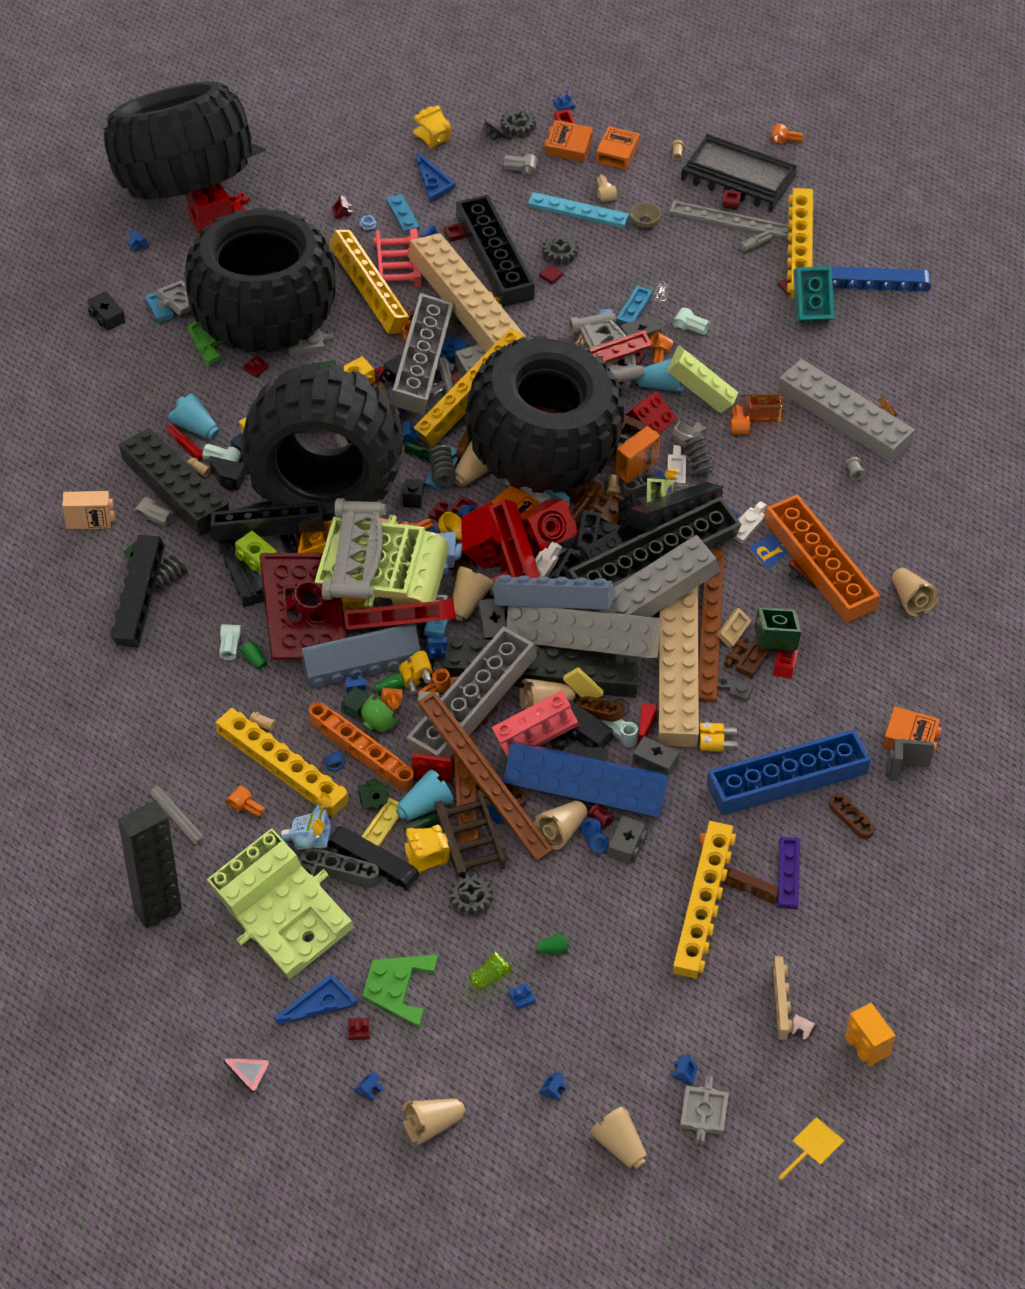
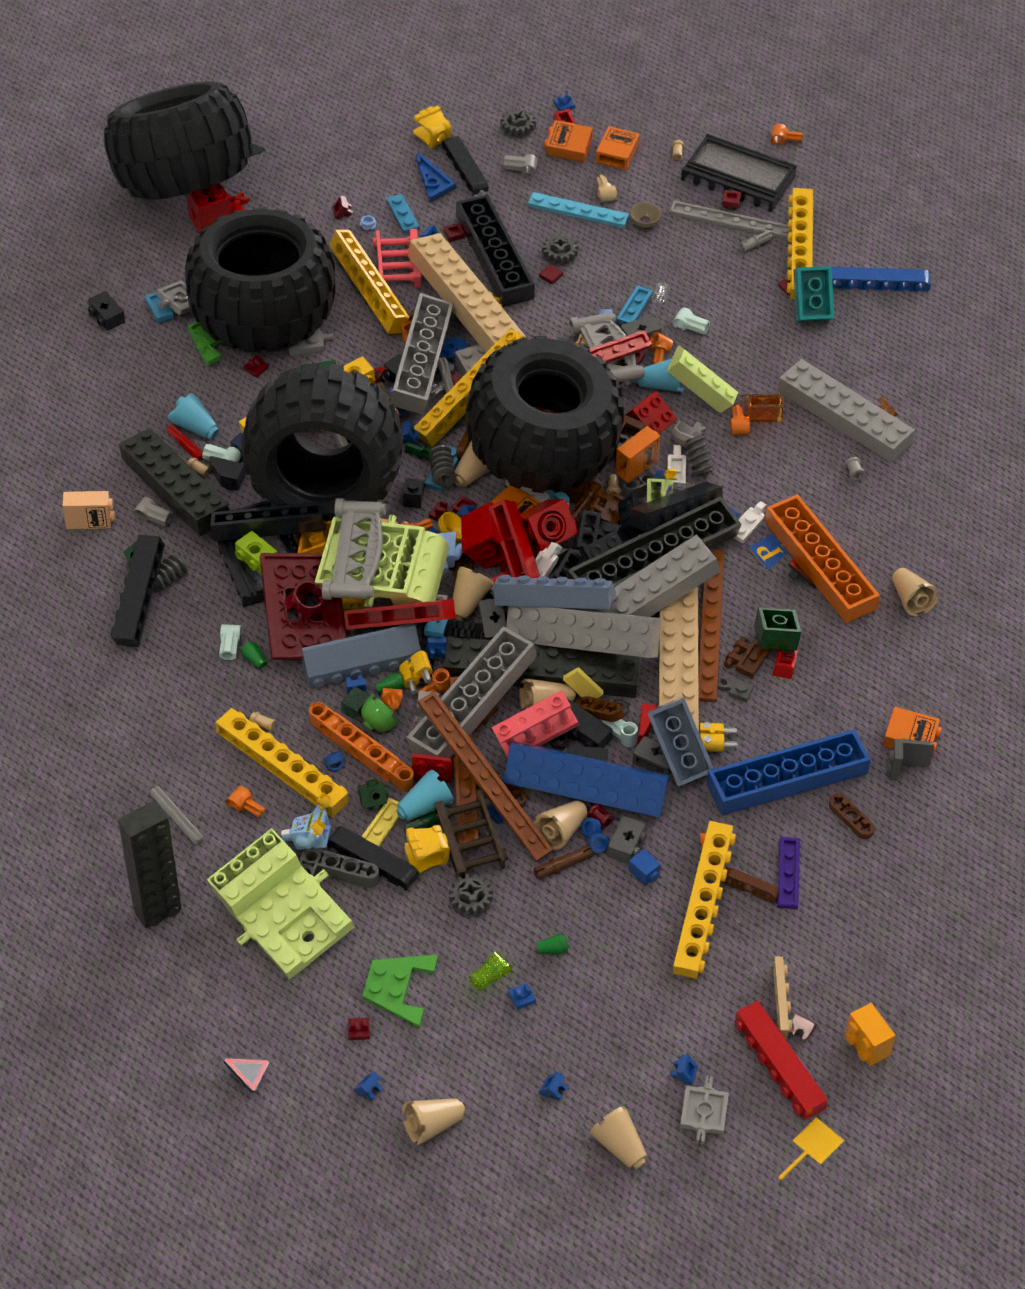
blue tile [127,229,150,252] -> none
blue wing [275,974,358,1025] -> none
black piece [484,121,512,141] -> none
tan plate [717,608,752,648] -> none
none -> black beam [442,136,489,196]
none -> black tyre [446,619,482,639]
none -> reddish brown pin [533,845,593,880]
none -> blue brick [628,849,661,885]
none -> sand blue slope [647,696,714,787]
none -> red brick [734,1001,828,1121]

